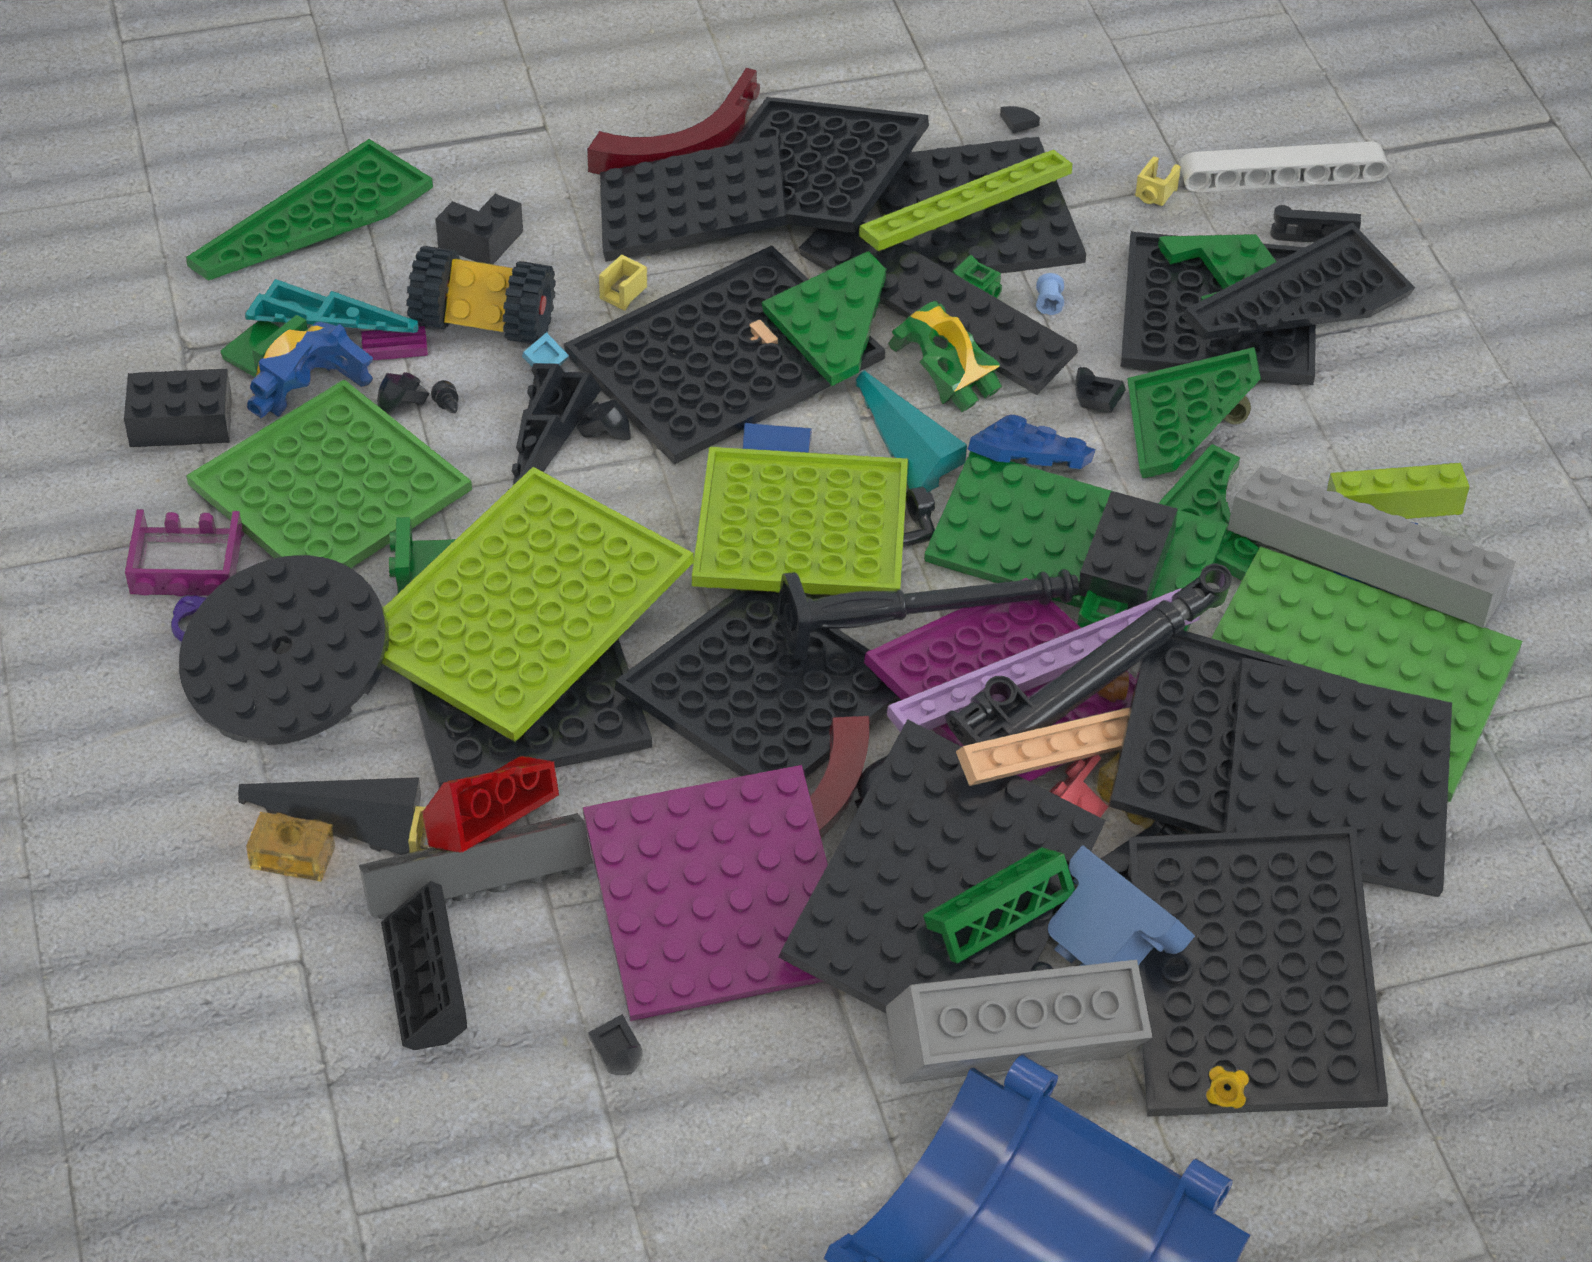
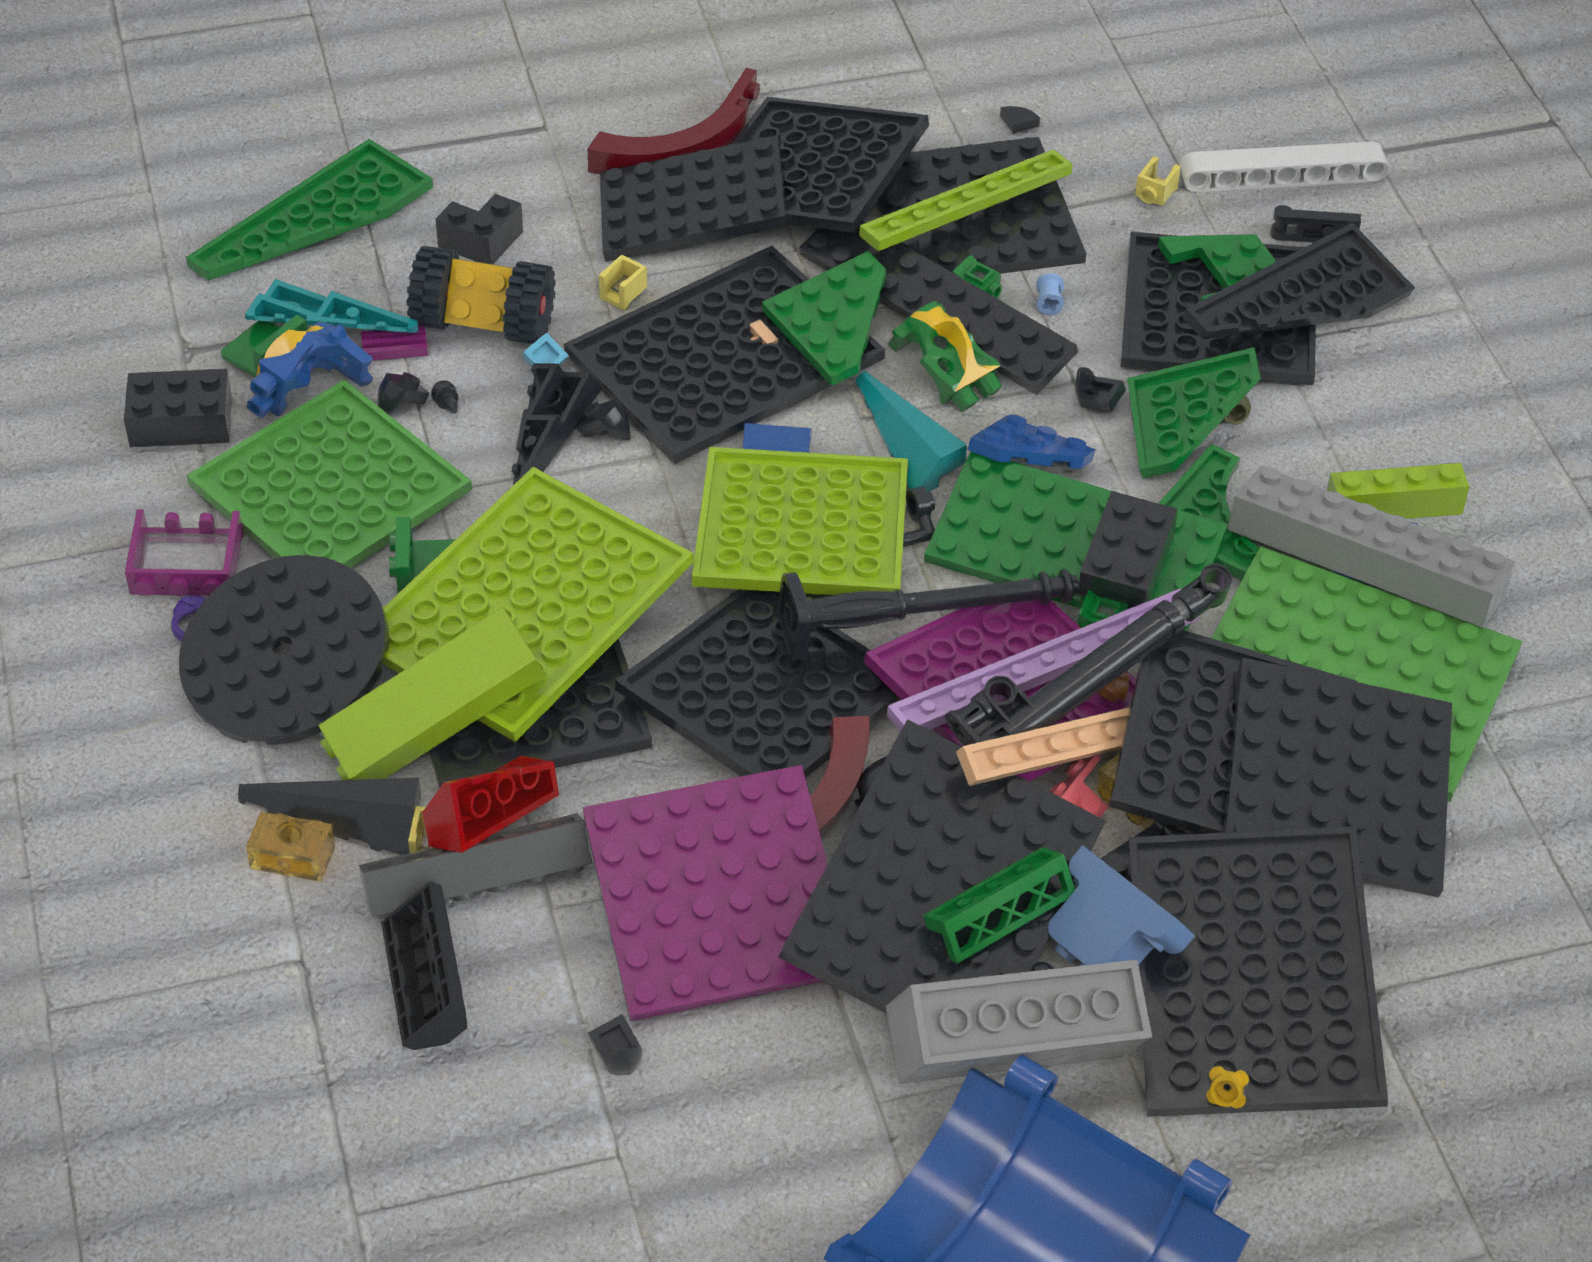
none -> lime brick [318,607,546,780]

